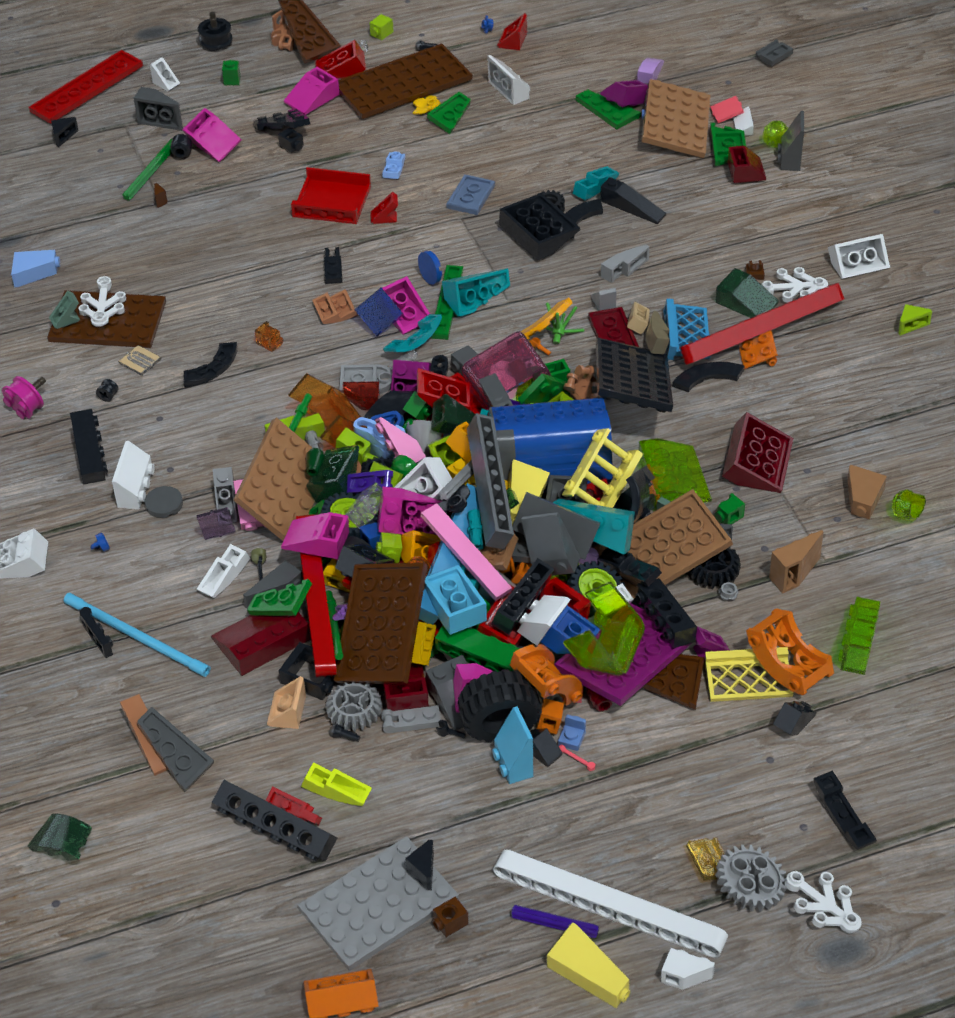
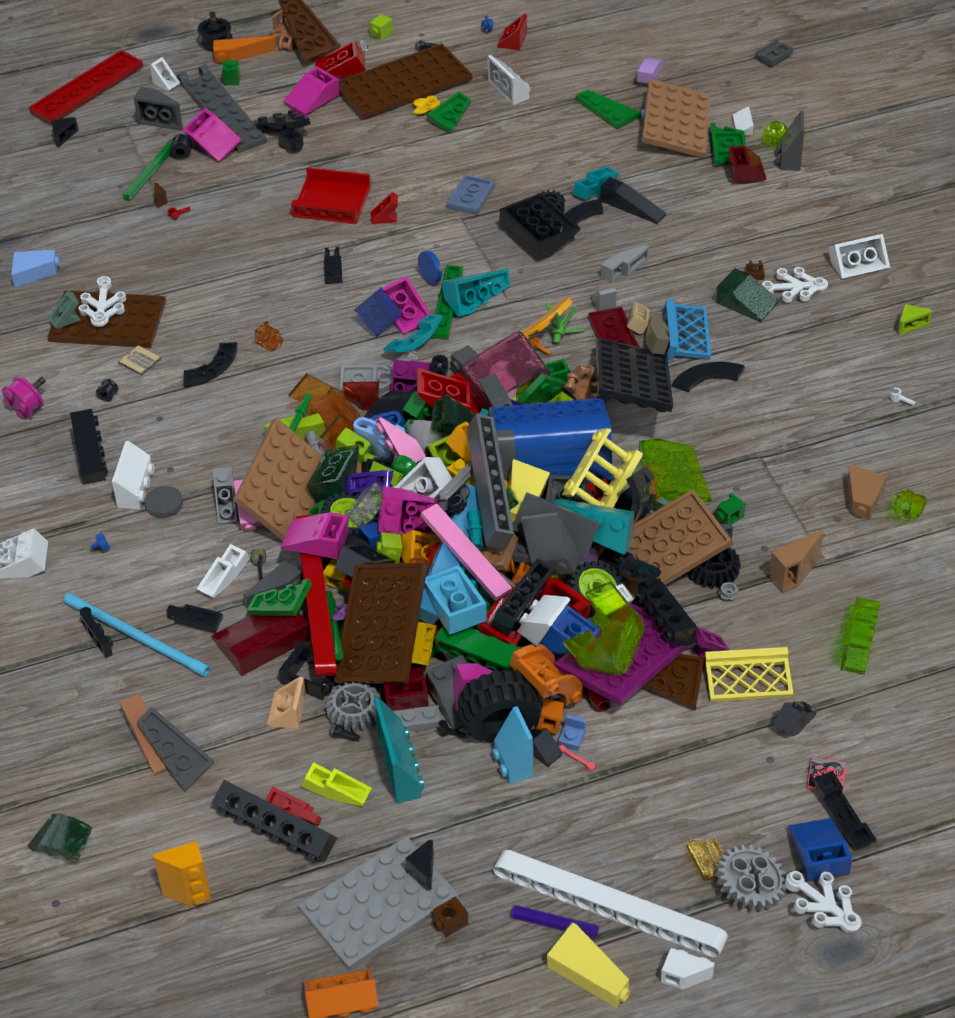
clear purple piece [196,507,236,540] -> none
dark green cone [306,448,325,476] -> none
nougat slope [312,289,358,324] -> none
light blue slope [382,151,405,179] -> none
magenta slope [600,80,648,107] -> none
red beam [680,282,845,365] -> none
coral piece [710,96,744,123] -> none
dark red slope [722,412,794,493] -> none
orange hinge [739,330,778,369] -> none
orange fence [746,608,834,695] -> none
none -> light orange slope [153,841,211,906]
none -> black hinge [166,604,223,633]
none -> red hand [167,207,191,220]
none -> dark grey hinge [177,64,267,154]
none -> orange slope [213,36,276,64]
none -> teal slope [374,698,424,803]
none -> blue slope [788,818,852,882]
none -> piece [807,757,847,792]
none -> white hand [890,388,916,406]

